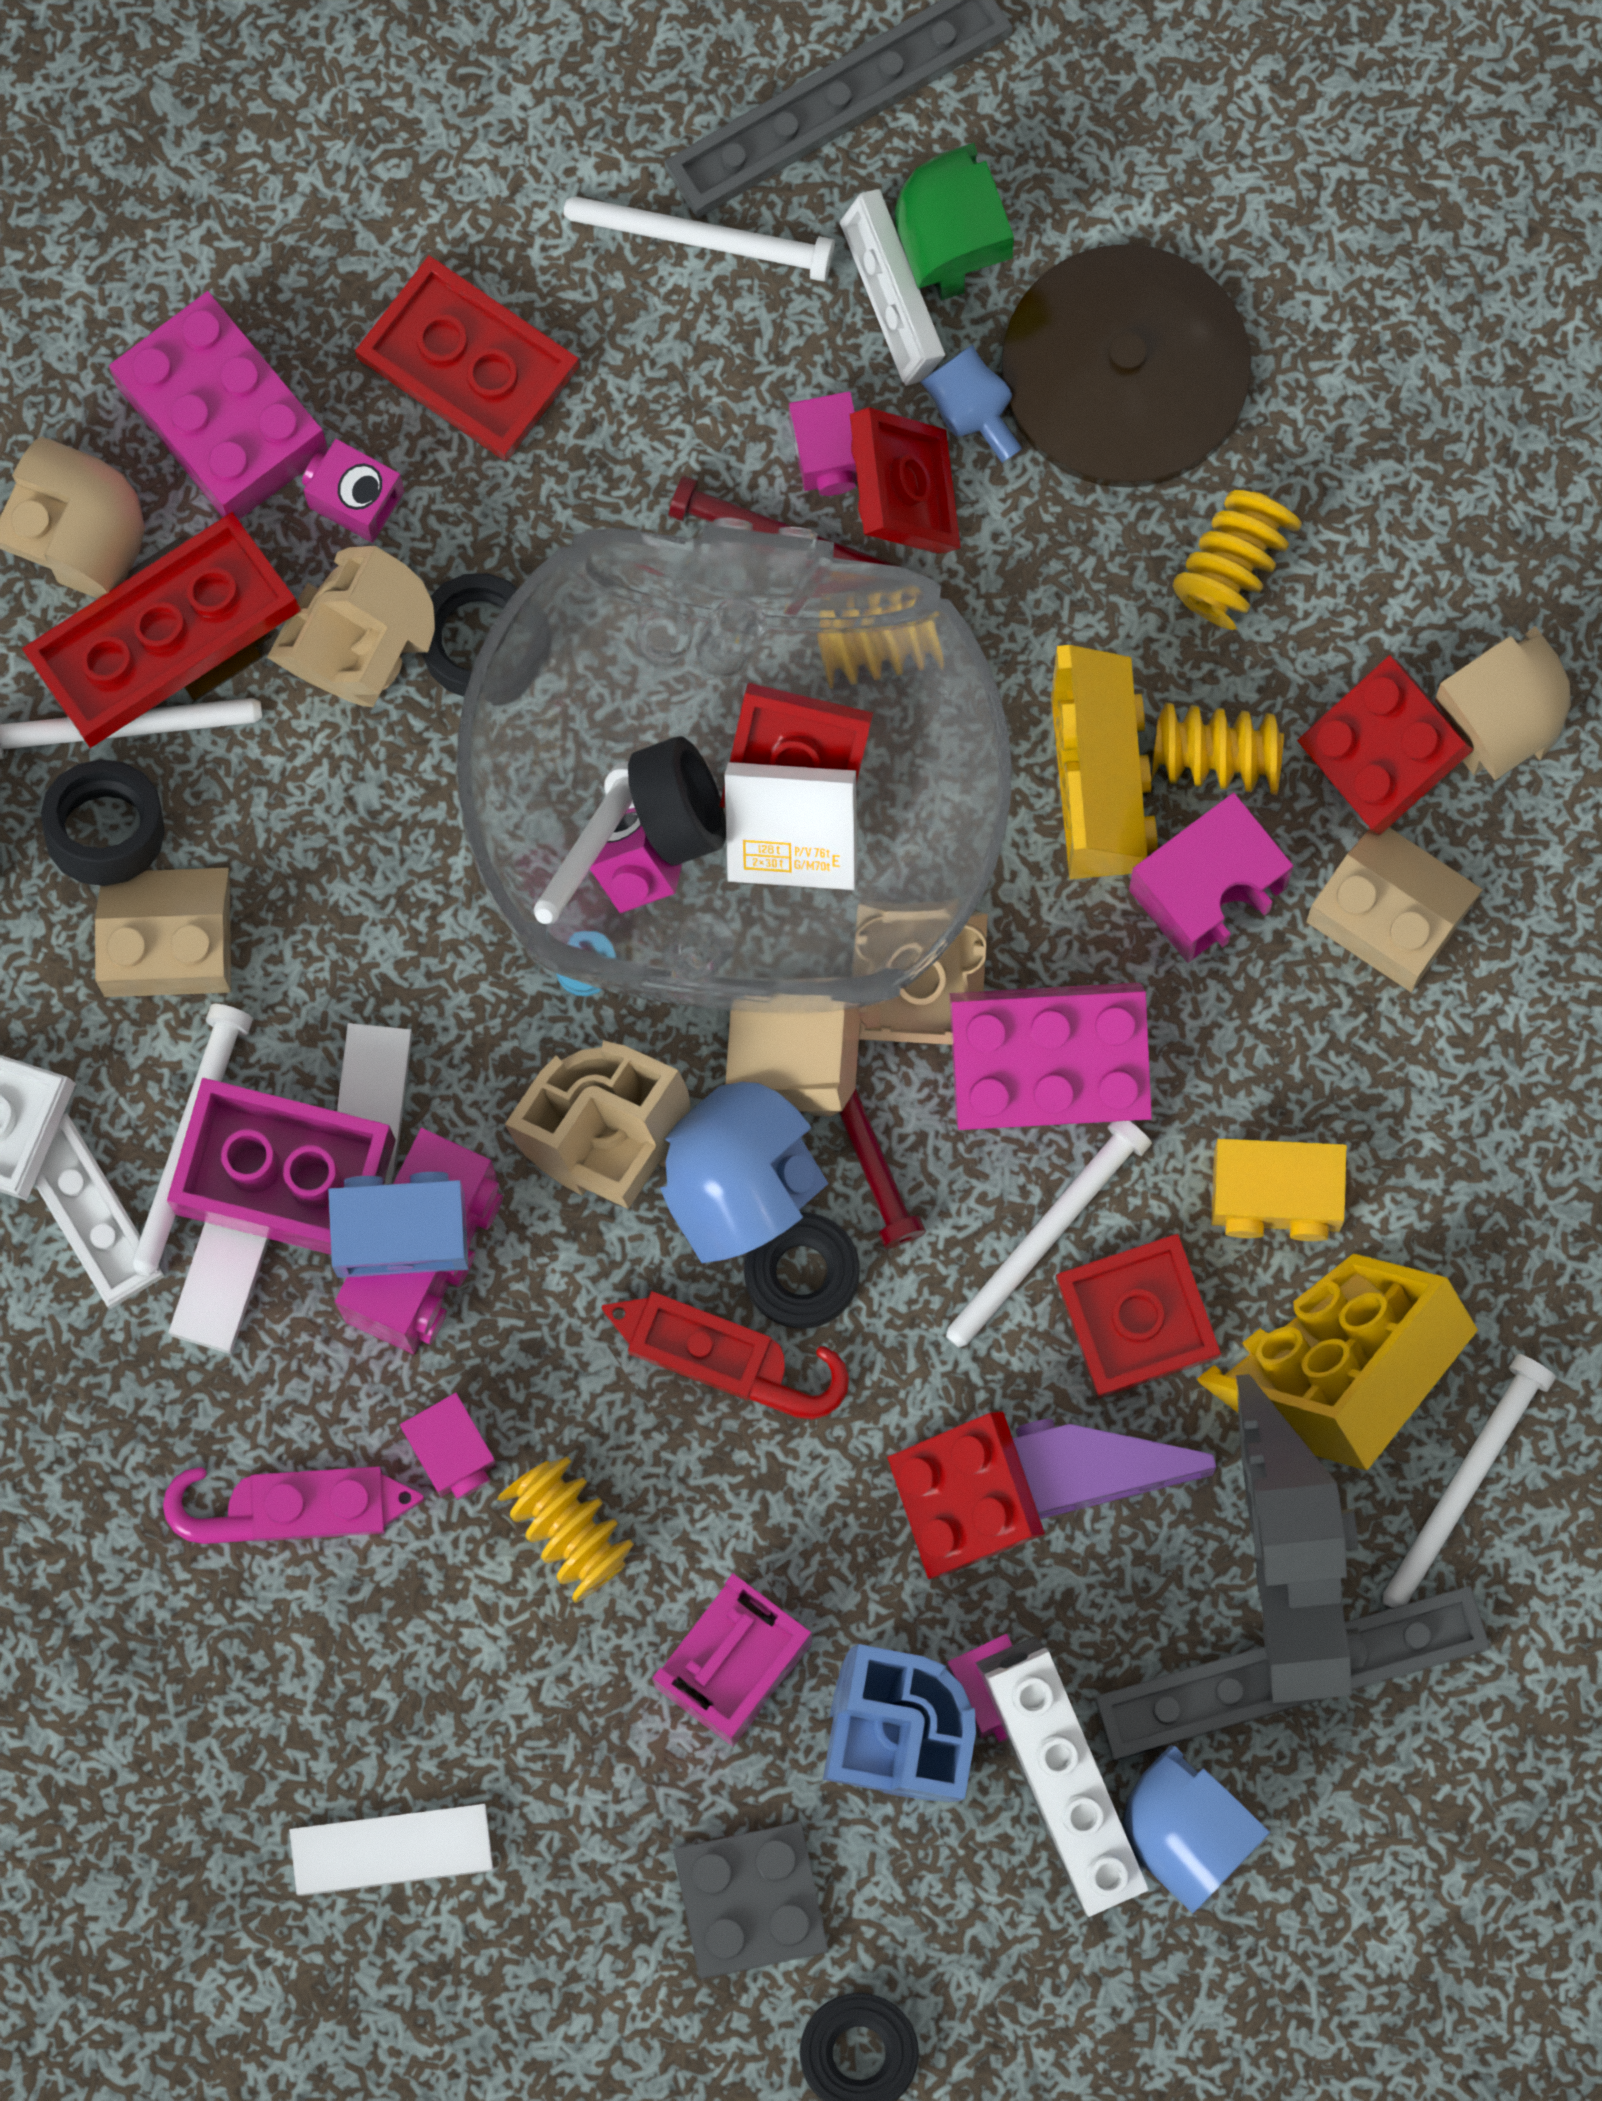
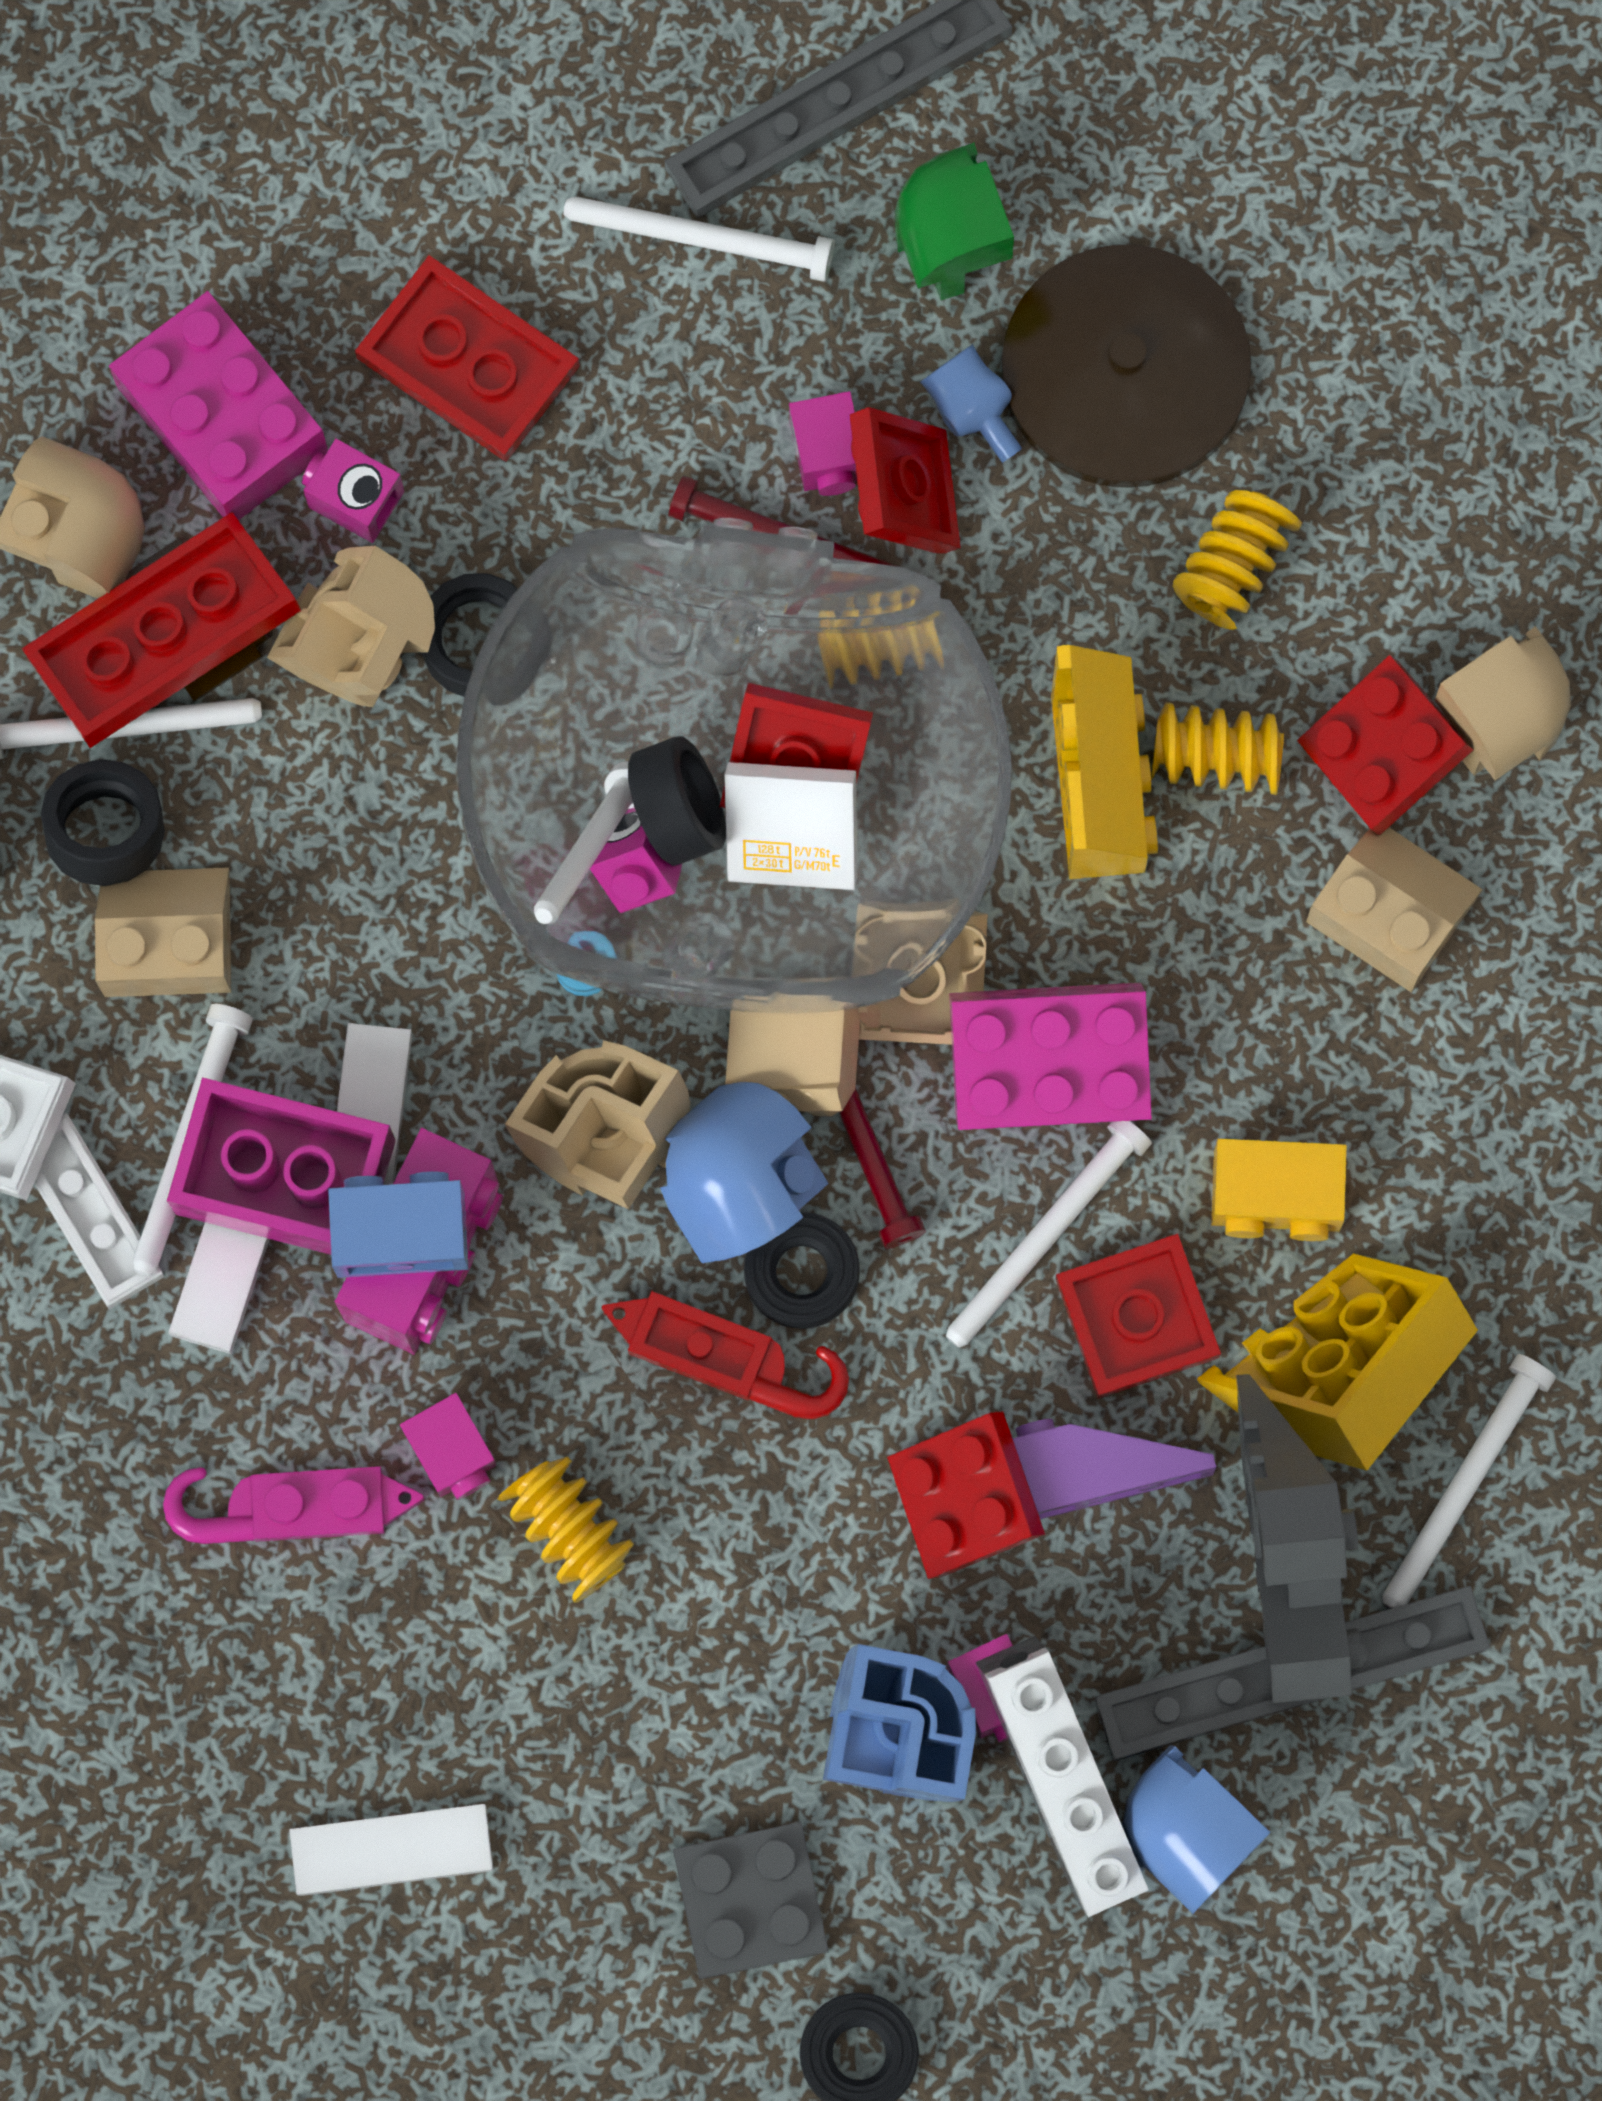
dark pink piece [652,1573,812,1747] -> none
white tile [840,189,945,386] -> none
dark pink piece [1129,792,1293,963] -> none

